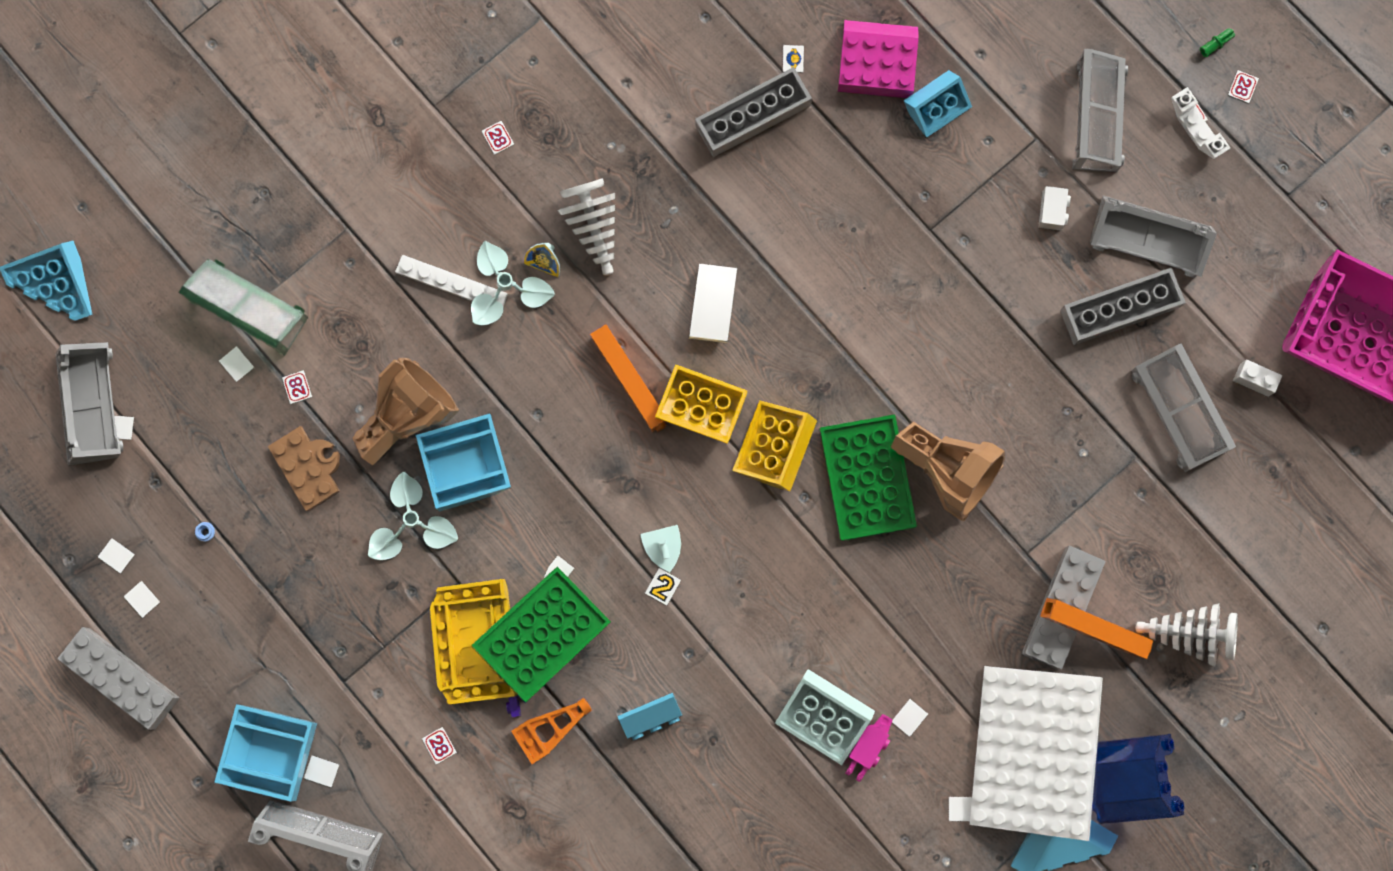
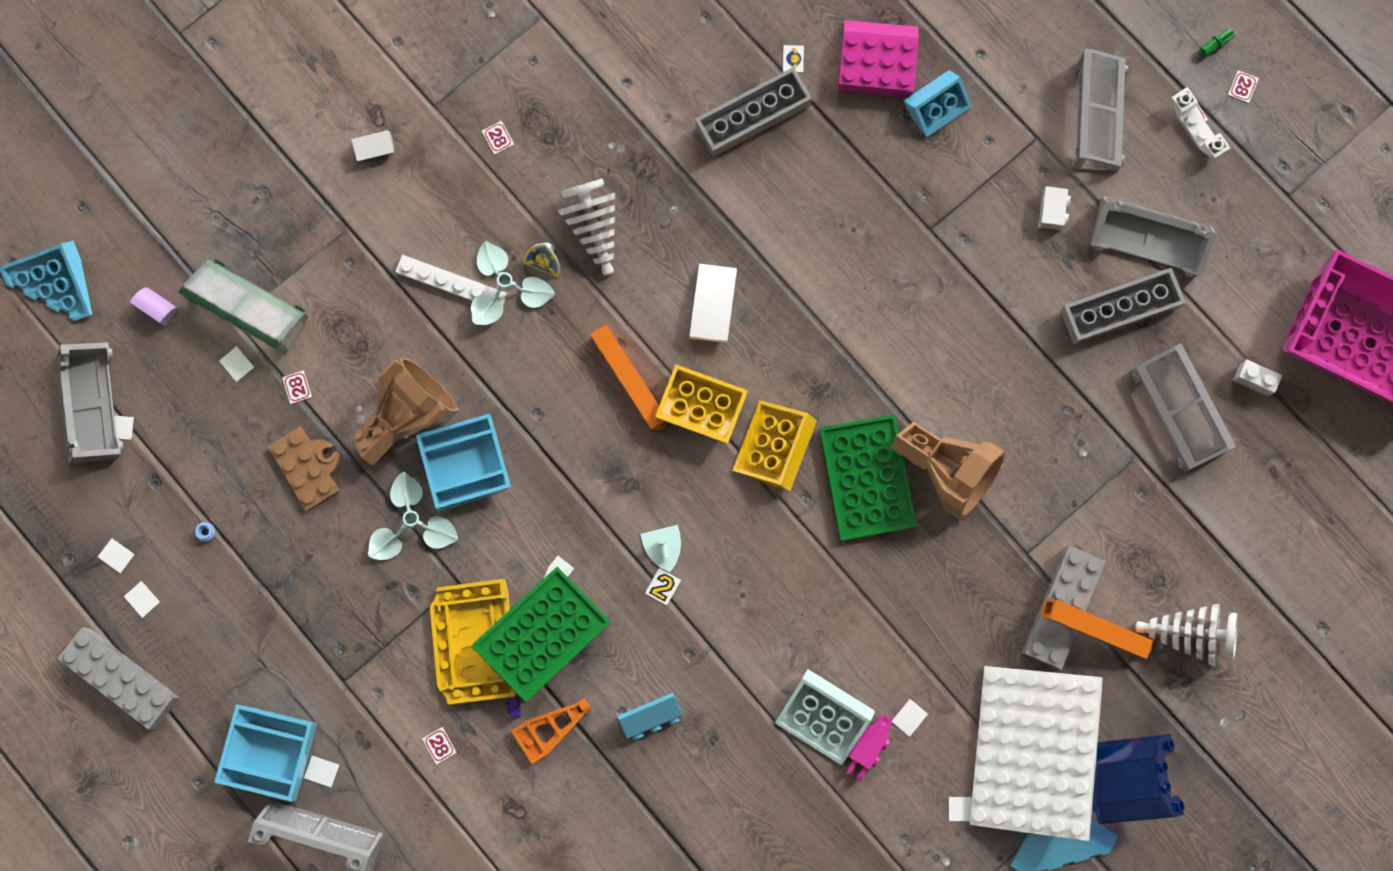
none -> lavender brick [130,287,179,327]
none -> white brick [351,130,394,161]

